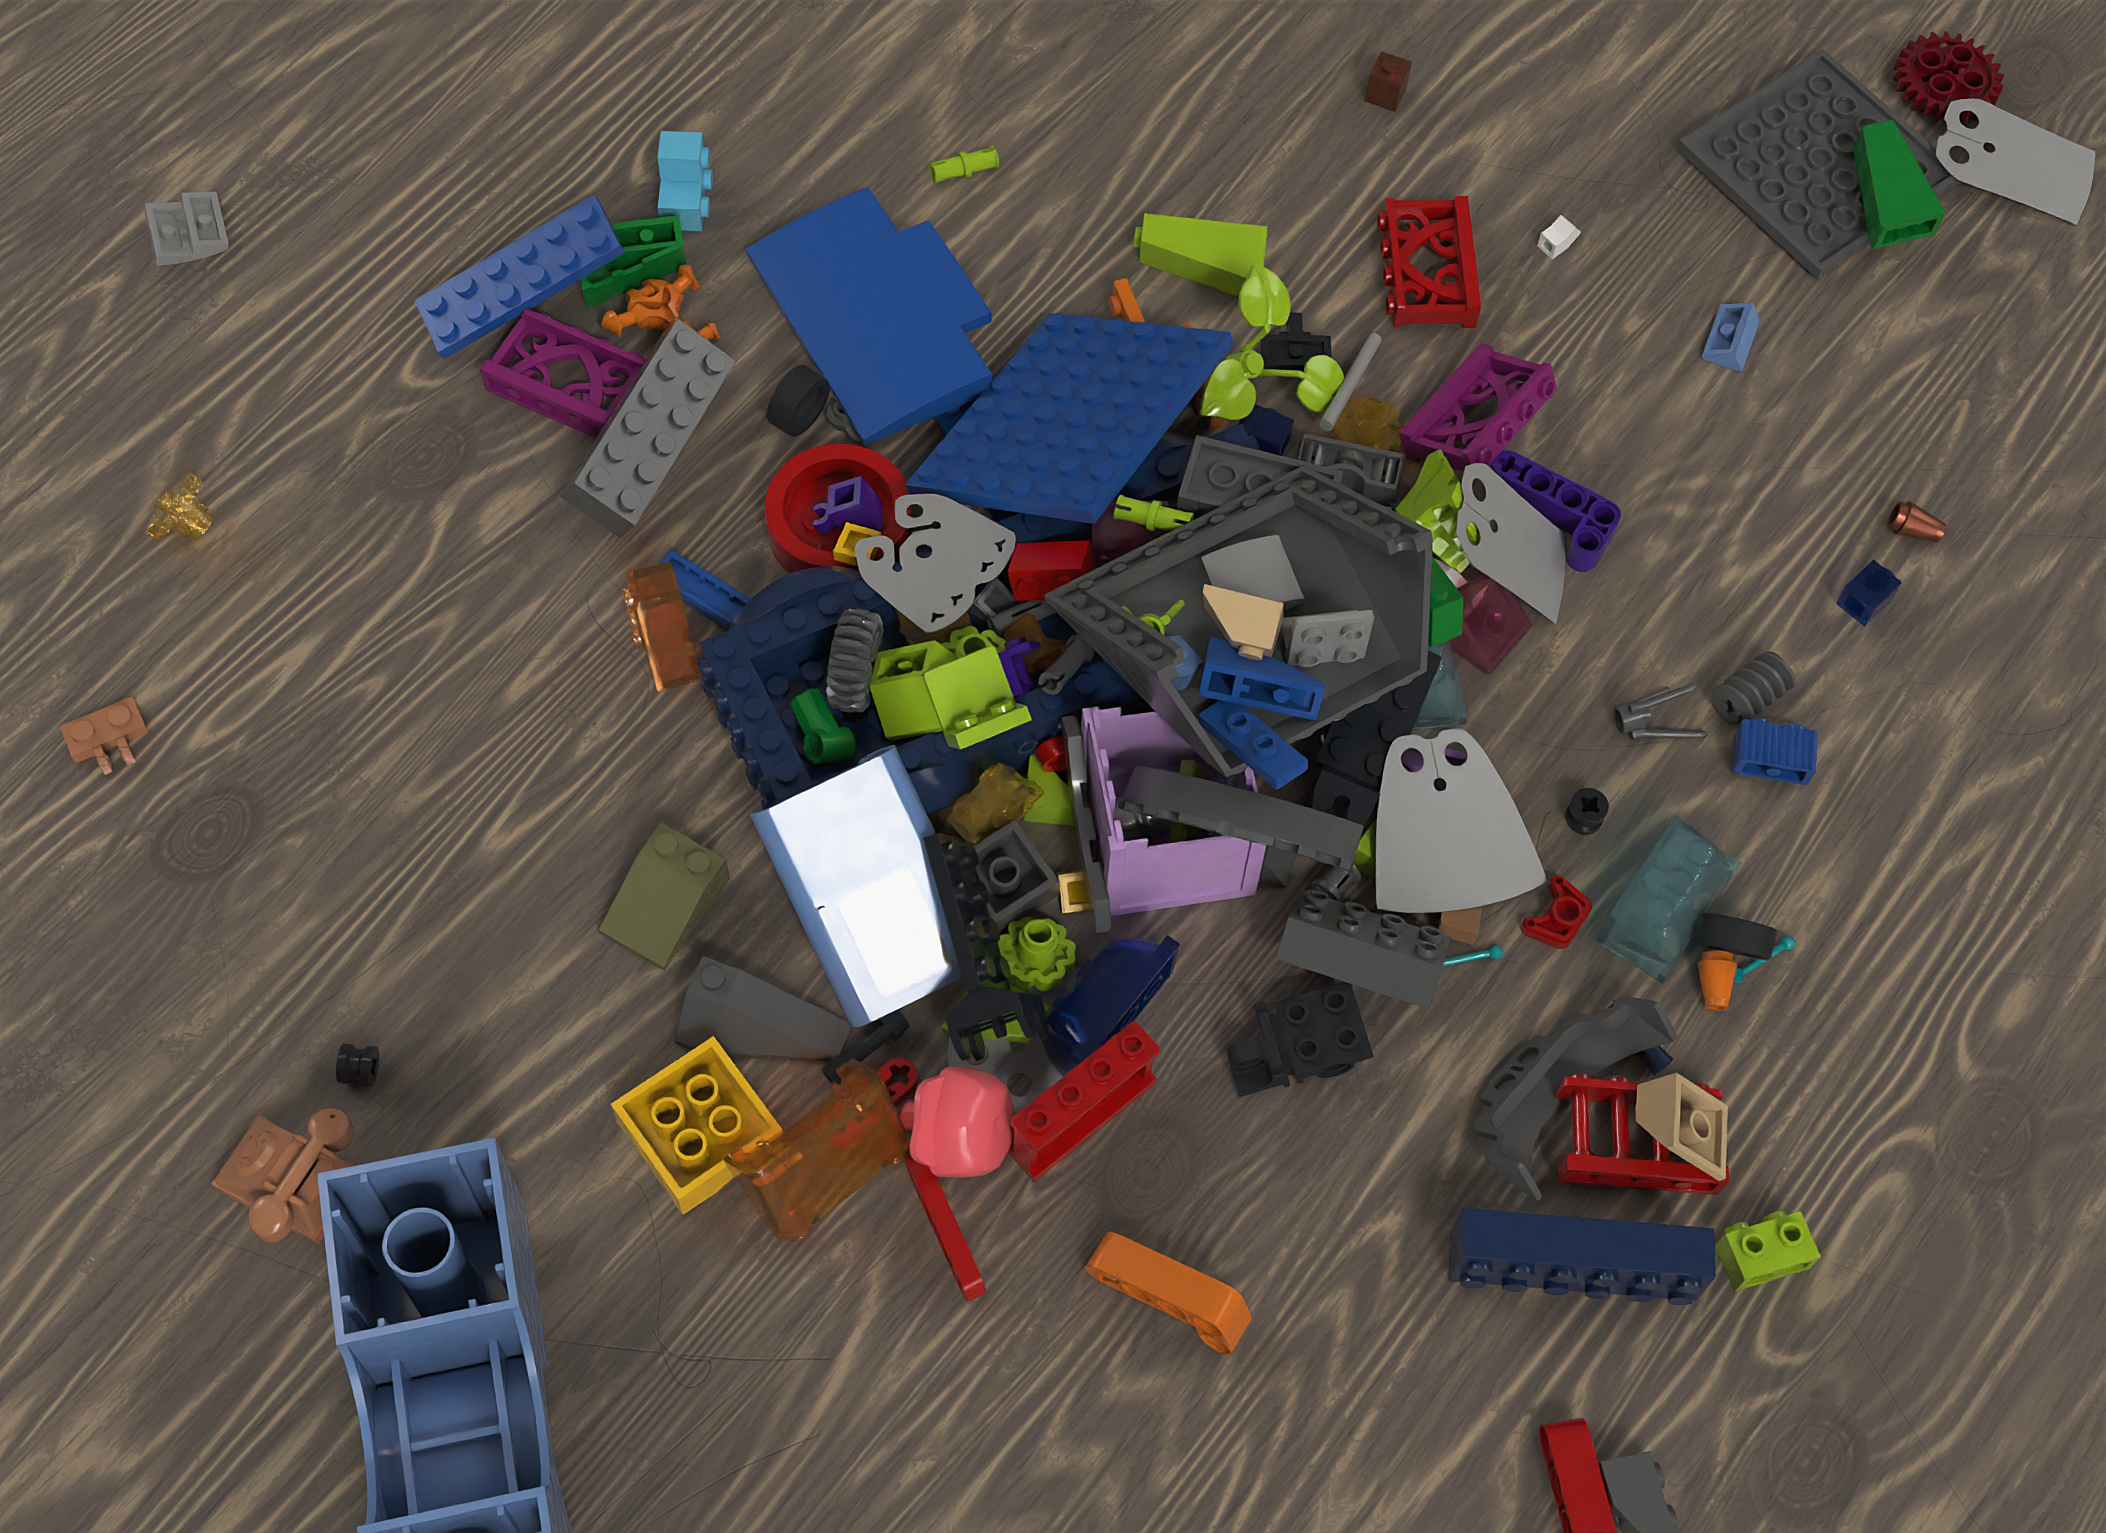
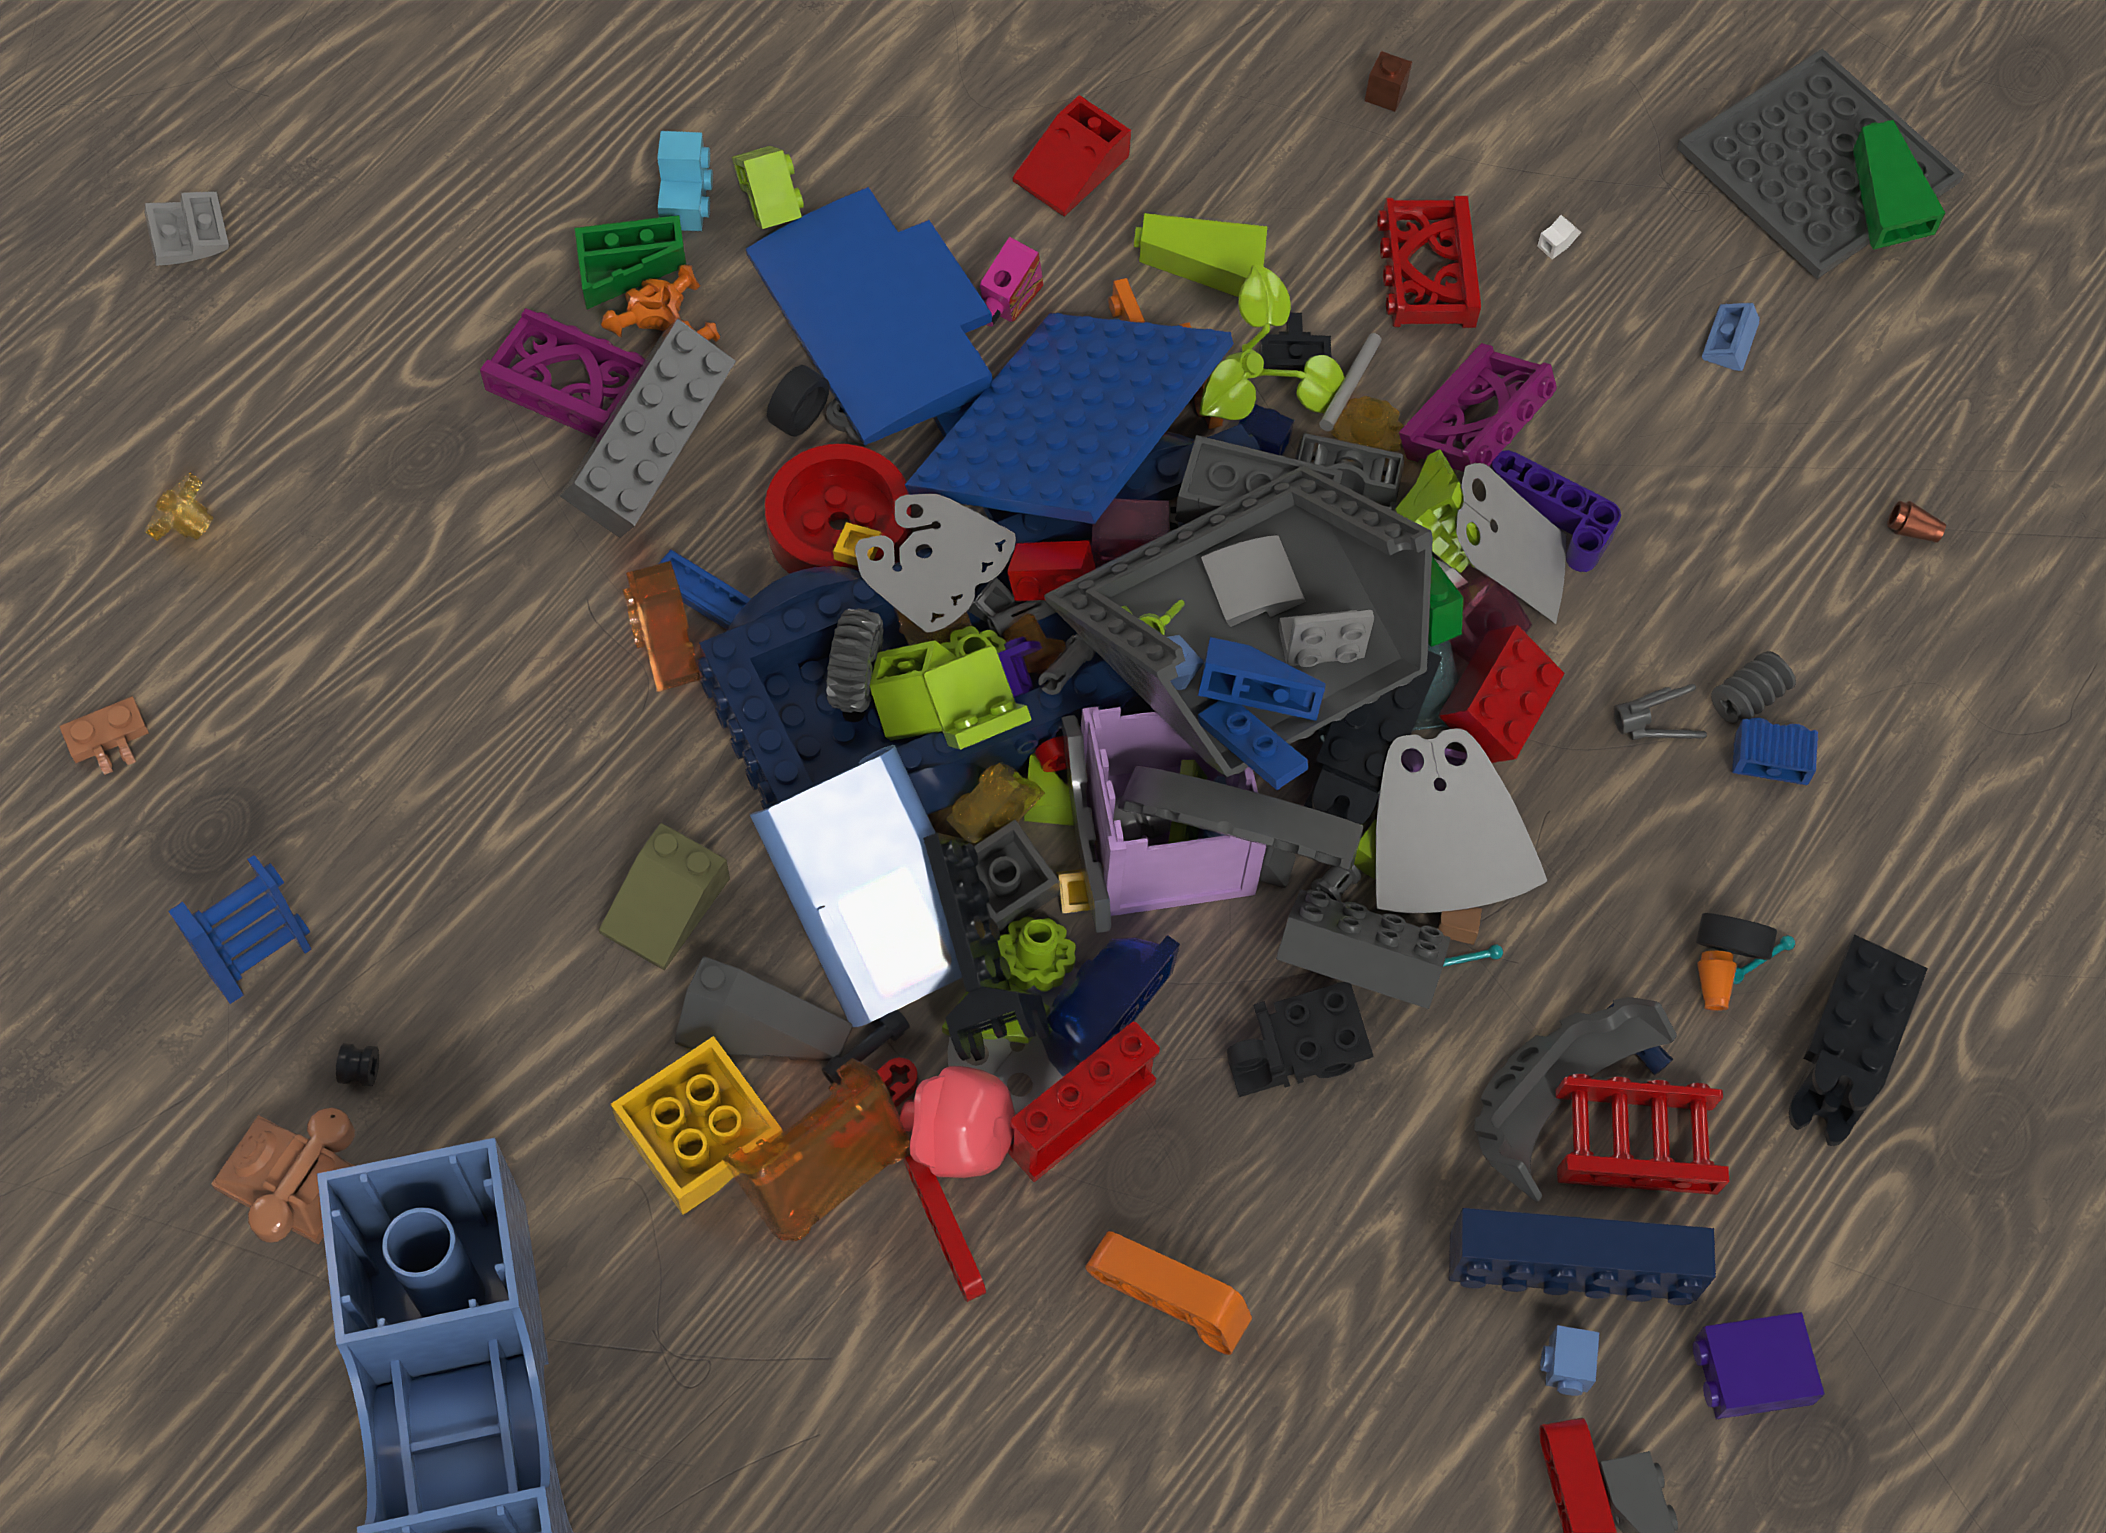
blue plate [415,194,626,359] -> none
green piece [790,689,855,764] -> none
dark purple brick [812,476,883,534] -> none
lime pin [928,146,999,184] -> none
lime pin [1114,495,1194,532] -> none
tan slope [1202,584,1284,660] -> none
red piece [1521,875,1592,949] -> none
black wheel [1565,788,1609,835] -> none
clear light blue windscreen [1595,815,1742,984] -> none
tan slope [1635,1072,1728,1181] -> none
lime brick [1716,1210,1821,1292] -> none
clear blue brick [1836,559,1902,627] -> none
dark red gear [1893,31,2004,124] -> none
light grey piece [1936,98,2095,225] -> none
none -> blue fence [168,855,312,1004]
none -> lime brick [732,146,804,229]
none -> dark pink torso [980,237,1044,327]
none -> red slope [1013,95,1131,217]
none -> red brick [1438,625,1565,763]
none -> medium blue brick [1540,1325,1599,1396]
none -> dark purple brick [1693,1312,1825,1419]
none -> black hinge [1789,934,1928,1146]

